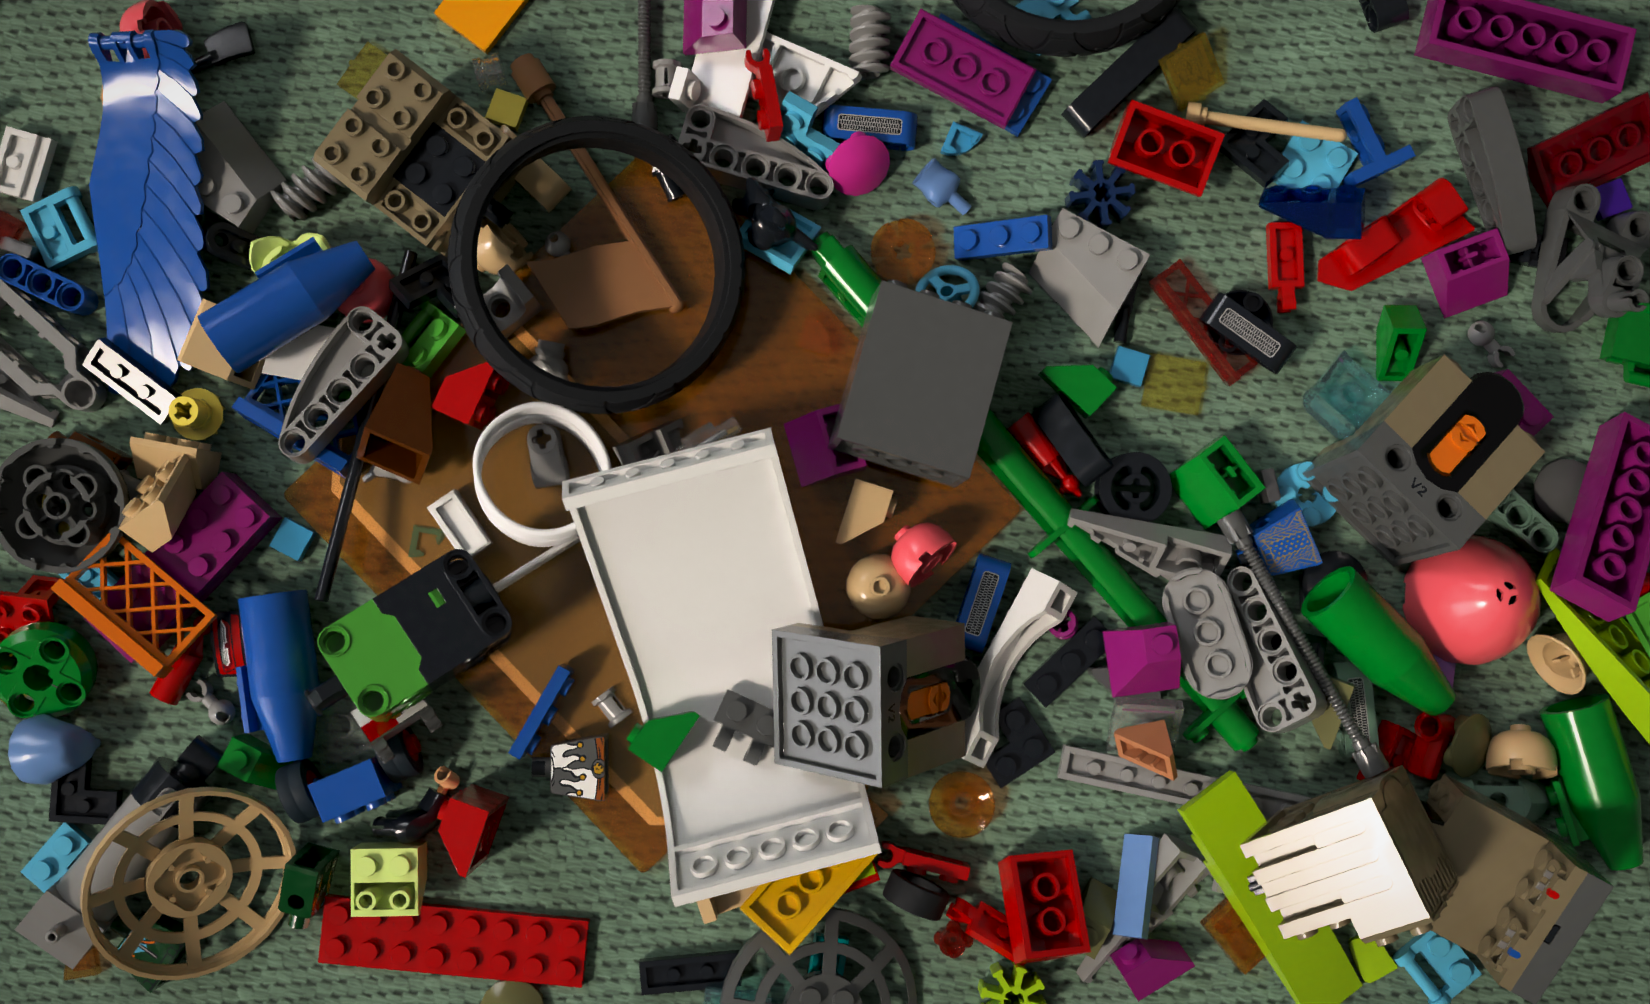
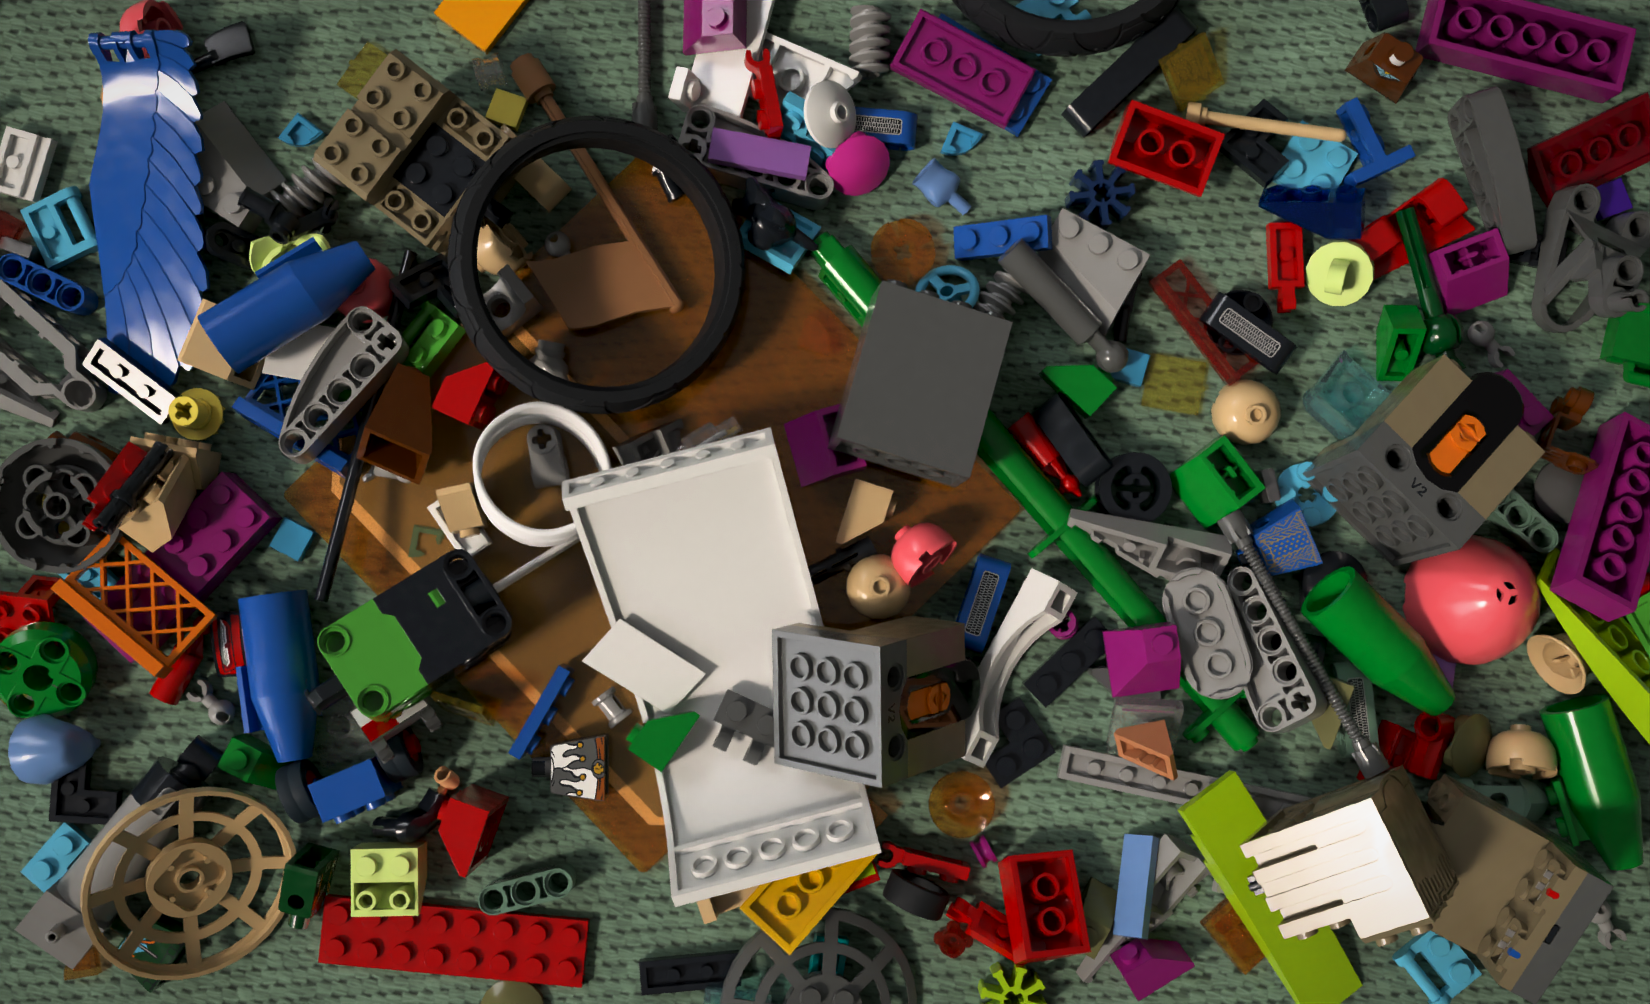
light grey bush [652,59,682,99] -> none
lime piece [1348,935,1398,983] -> none
none -> red plate [82,441,147,531]
none -> black pin [92,441,175,535]
none -> black pin [237,186,339,245]
none -> dark azure tile [278,113,326,147]
none -> clear yellow piece [430,691,496,727]
none -> tan slope [436,482,488,538]
none -> sand green beam [478,863,577,915]
none -> white sticker [582,619,706,715]
none -> medium lavender tile [707,127,811,181]
none -> white dish [804,80,856,149]
none -> black pin [808,535,878,586]
none -> magenta bush [969,835,998,869]
none -> dark grey piece [998,238,1129,373]
none -> tan cylinder [1211,379,1281,445]
none -> yellowish green tile [1305,240,1374,306]
none -> reddish brown torso [1345,33,1424,104]
none -> dark green piece [1395,207,1466,370]
none -> reddish brown piece [1537,386,1599,475]
none -> light grey arm [1591,900,1627,950]

